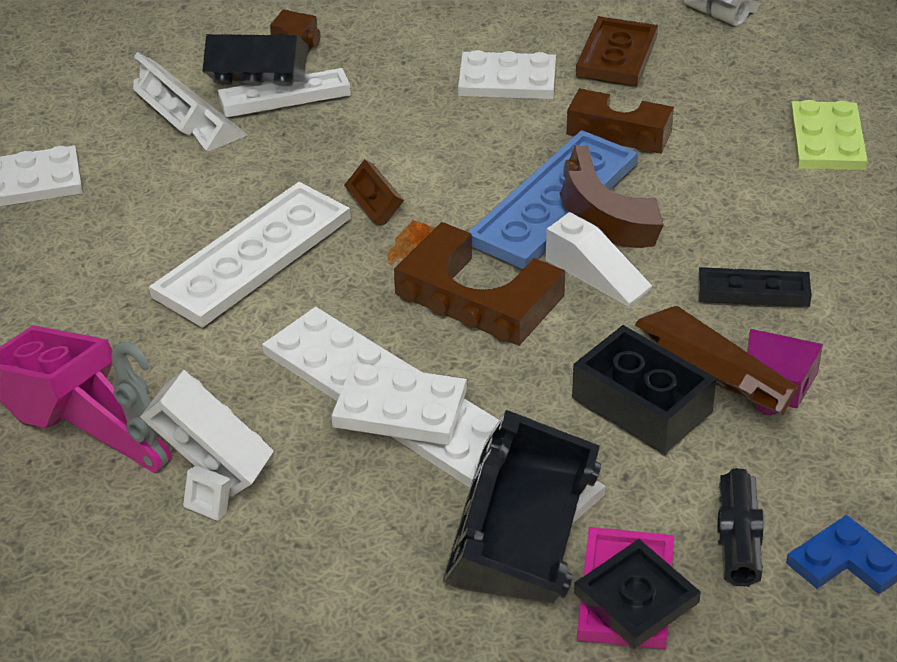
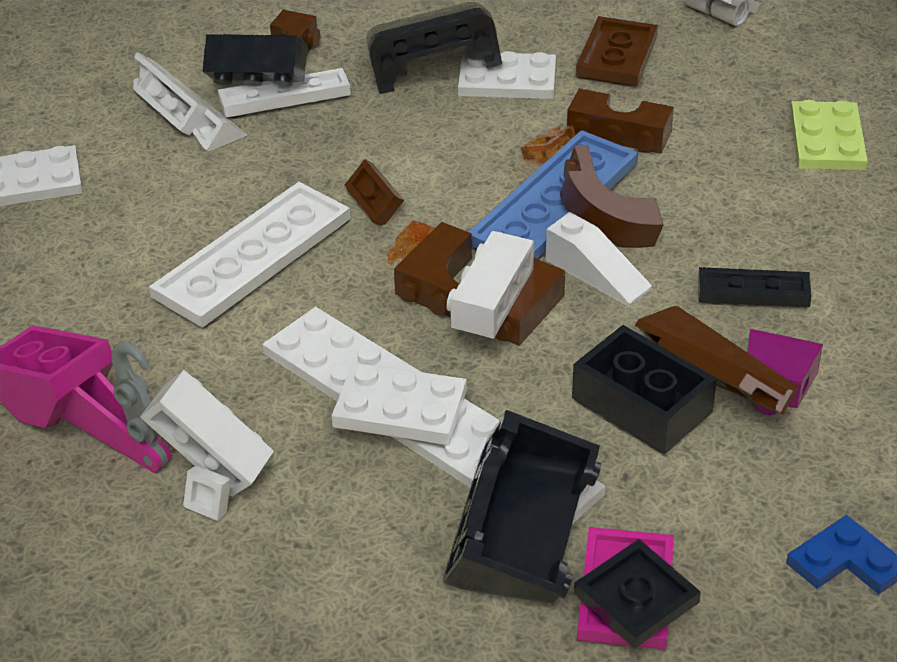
black piece [717,468,764,587] -> none
none -> black windscreen [366,2,502,94]
none -> white brick [447,231,534,339]
none -> clear orange plate [520,125,575,163]

